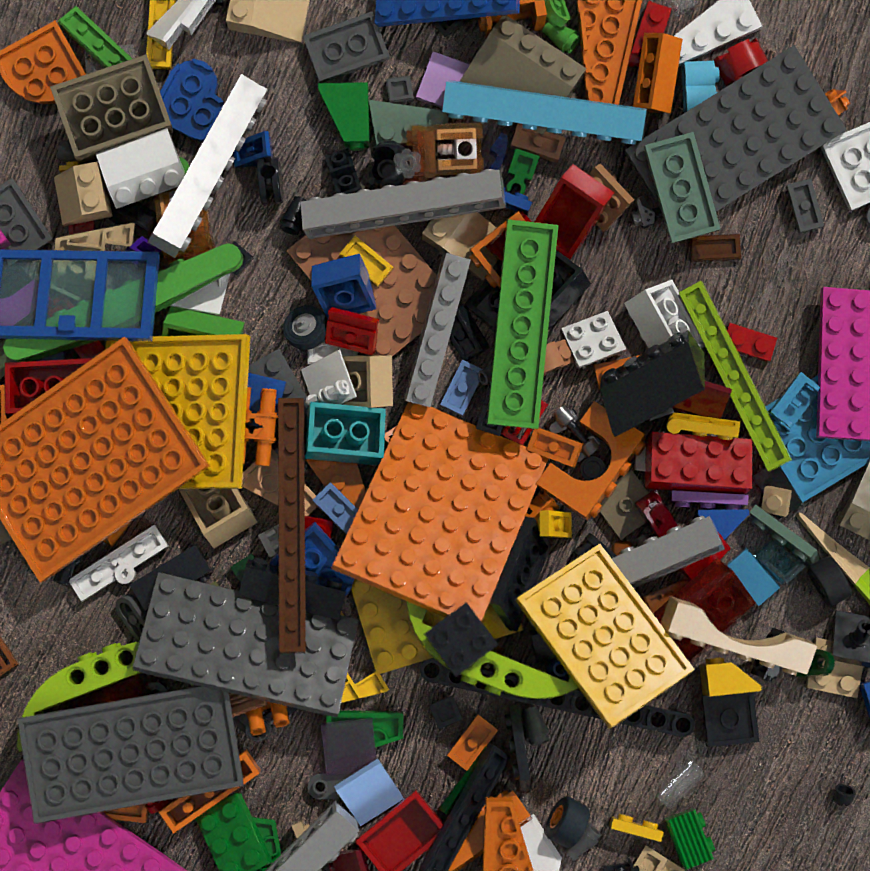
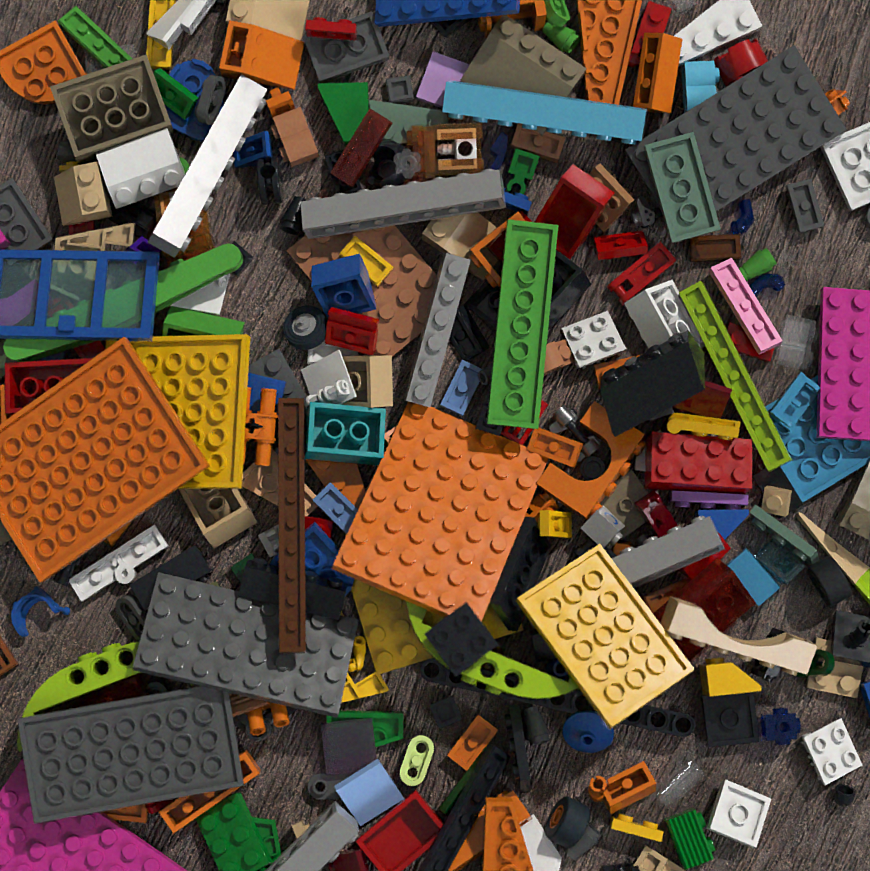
none -> blue helmet [11,586,70,637]
none -> green plate [153,68,199,120]
none -> dark grey plate [195,75,226,125]
none -> orange slope [219,20,305,90]
none -> orange tile [266,87,295,118]
none -> nougat brick [270,107,319,167]
none -> red plate [305,17,357,41]
none -> clear red plate [330,108,393,187]
none -> yellow arm [348,636,366,672]
none -> yellowish green plate [400,735,434,786]
none -> blue dish [563,710,614,753]
none -> light grey brick [581,506,625,548]
none -> orange hinge [588,761,656,815]
none -> red plate [594,230,648,260]
none -> red plate [607,241,677,306]
none -> white plate [706,780,771,848]
none -> bright pink plate [709,258,782,355]
none -> clear blue arm [730,199,754,234]
none -> bright green cone [738,248,777,281]
none -> clear blue arm [749,273,785,297]
none -> clear blue brick [761,708,801,745]
none -> clear brick [774,315,819,372]
none -> white hinge [801,718,862,786]

